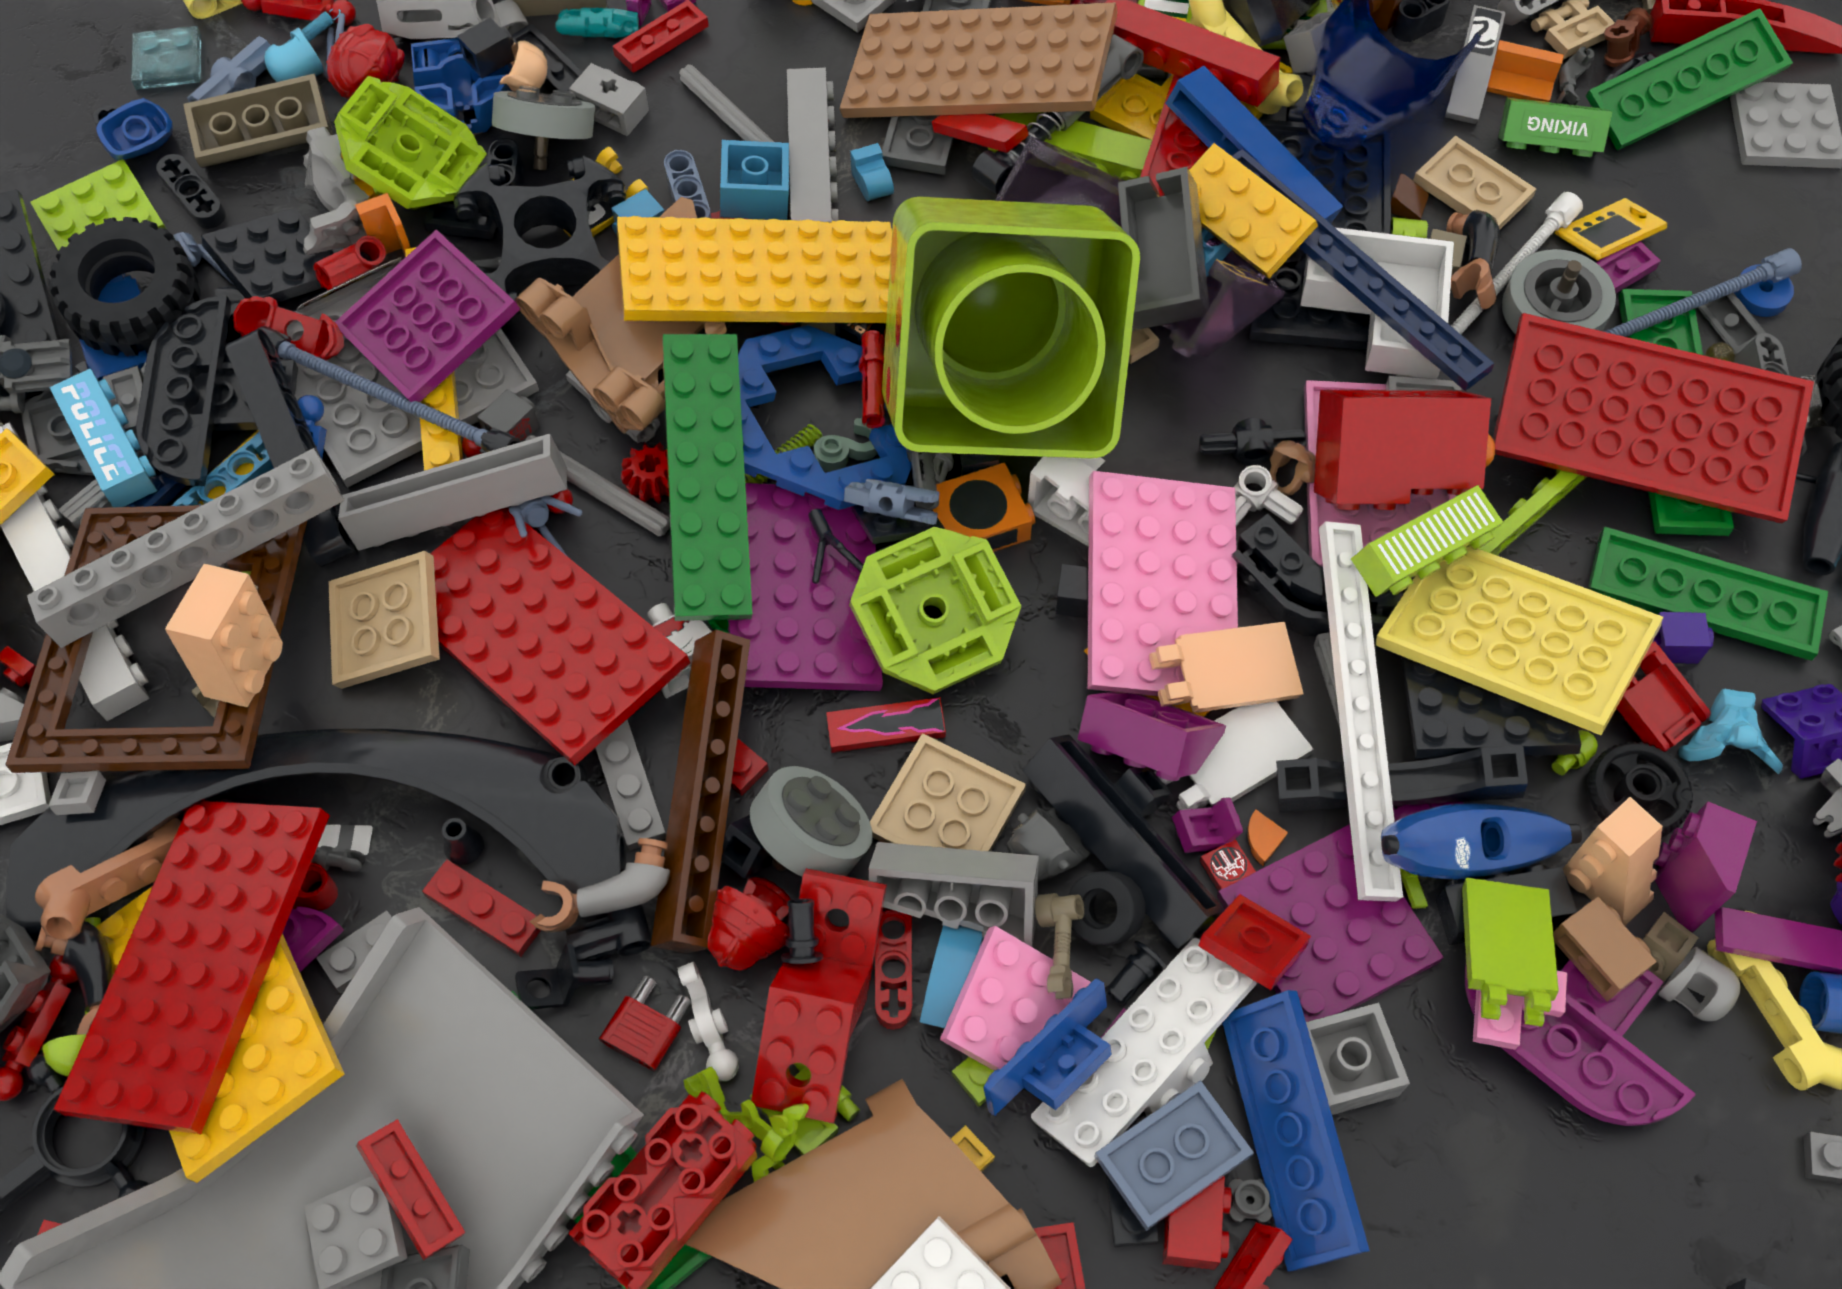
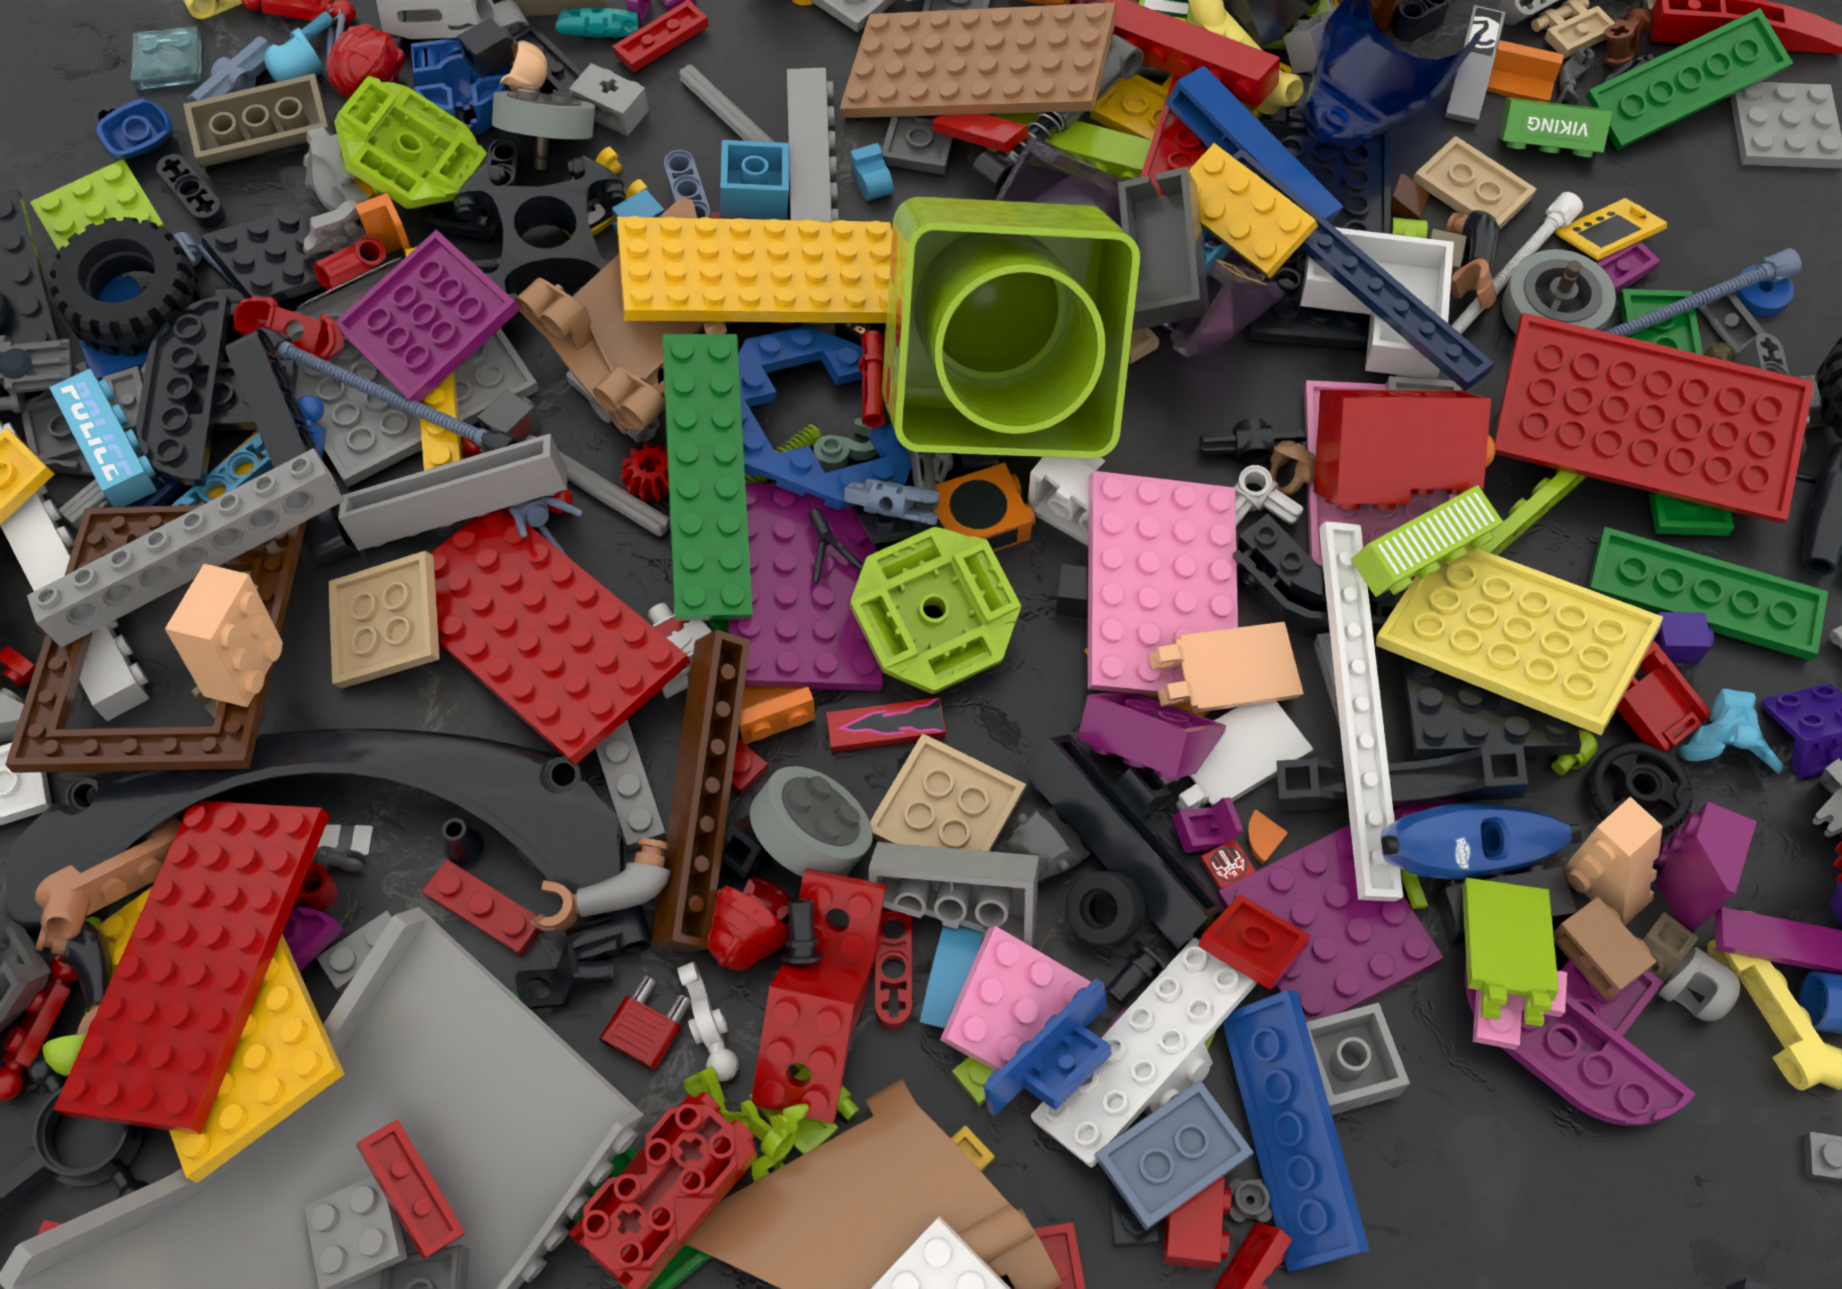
light grey plate [48,770,106,815] -> none
dark tan brick [1035,893,1084,1000] -> none
none -> orange bracket [738,687,816,745]

